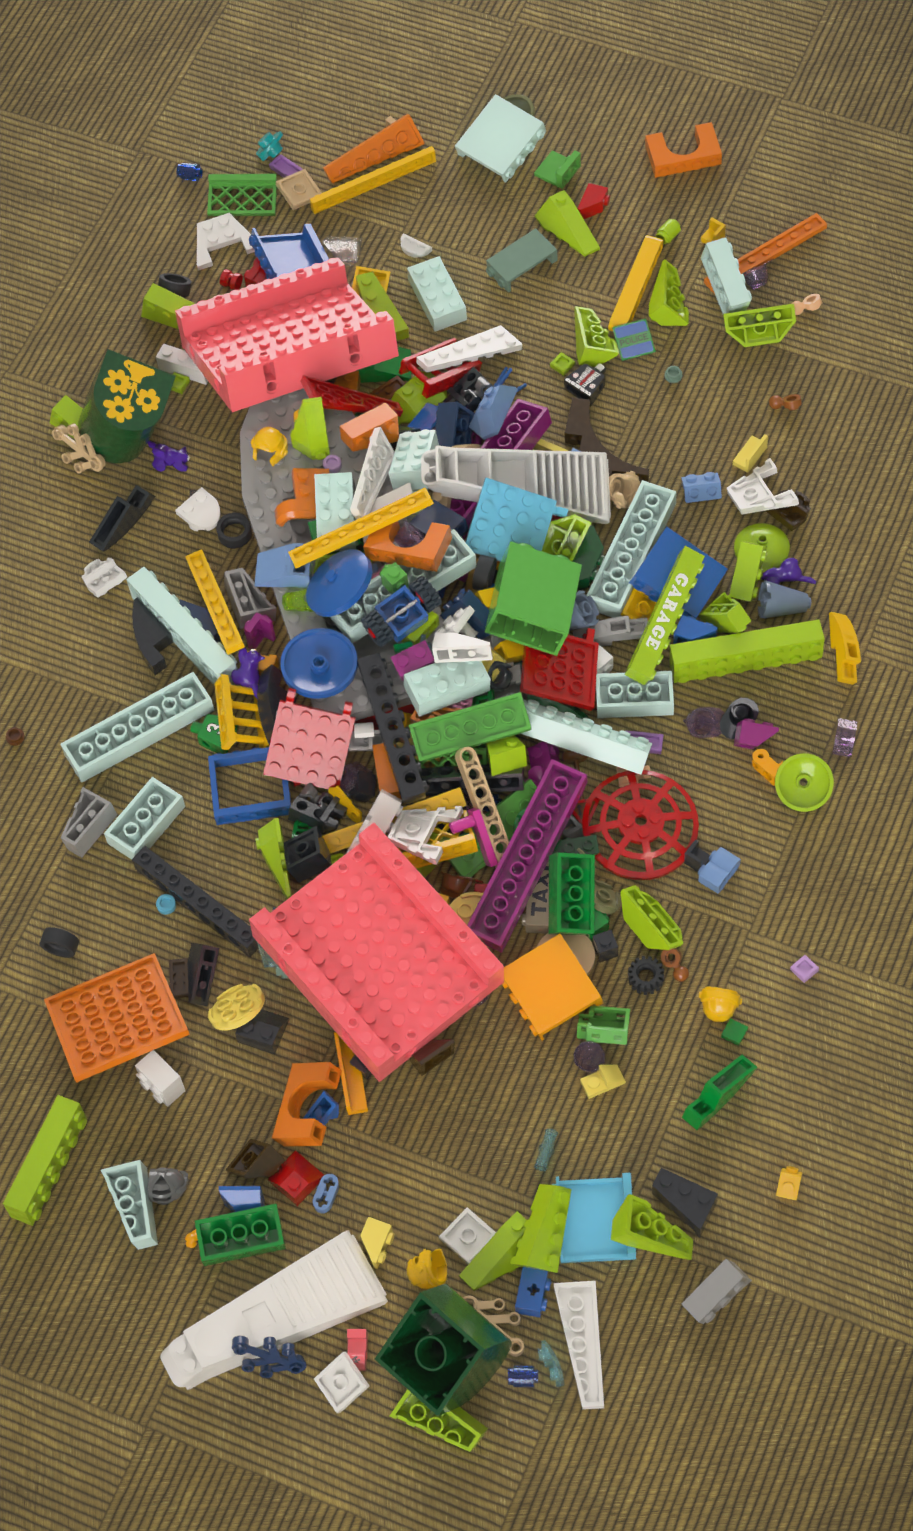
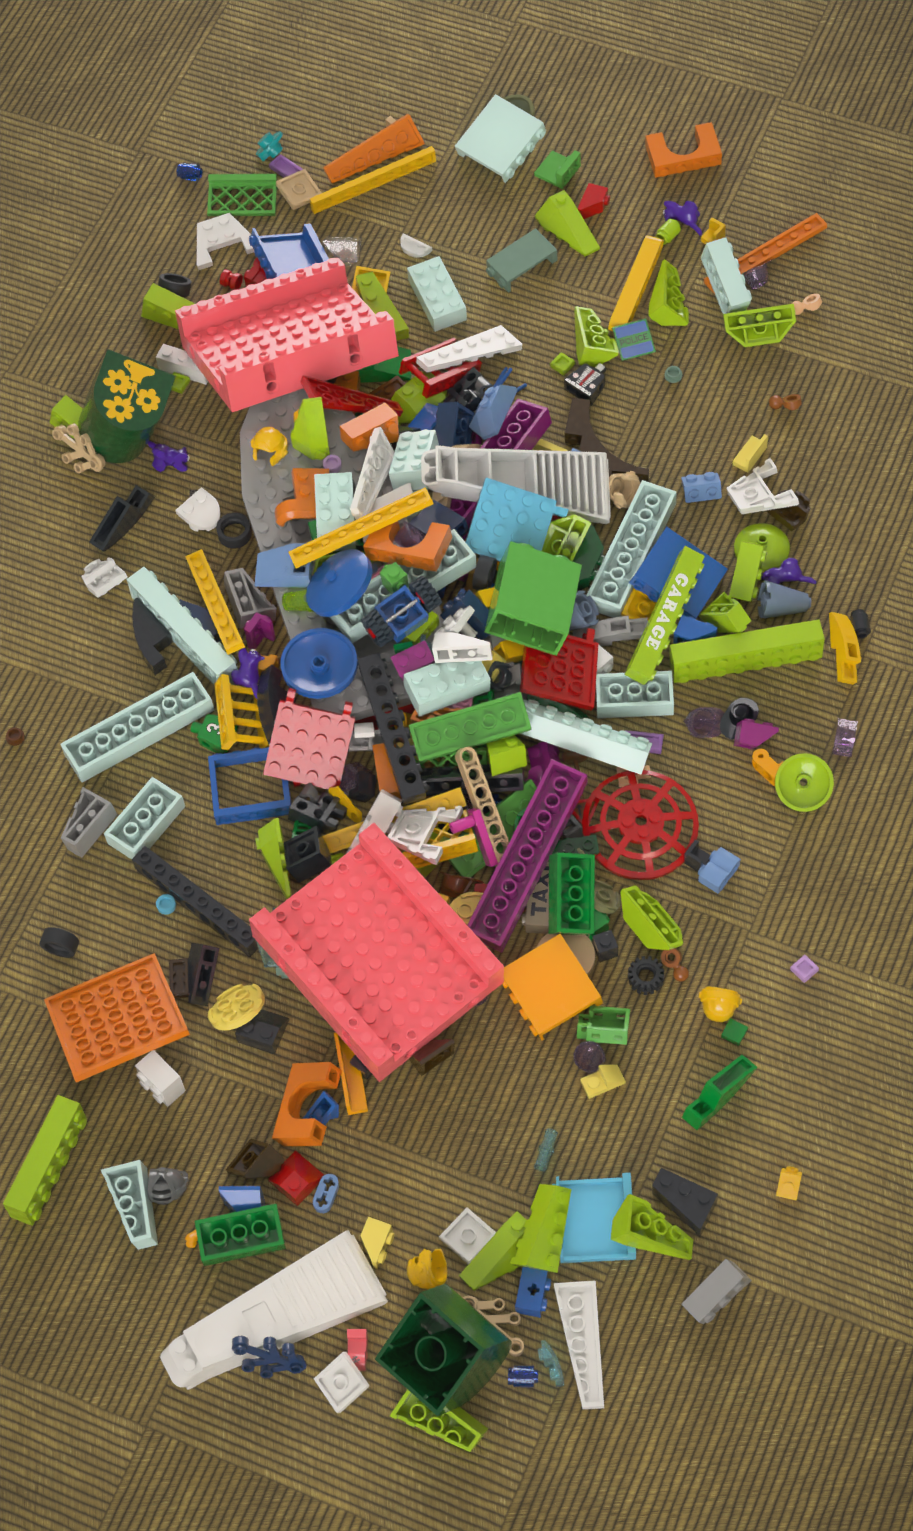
none -> dark purple animal [663,201,702,236]
none -> black brick [849,609,871,639]

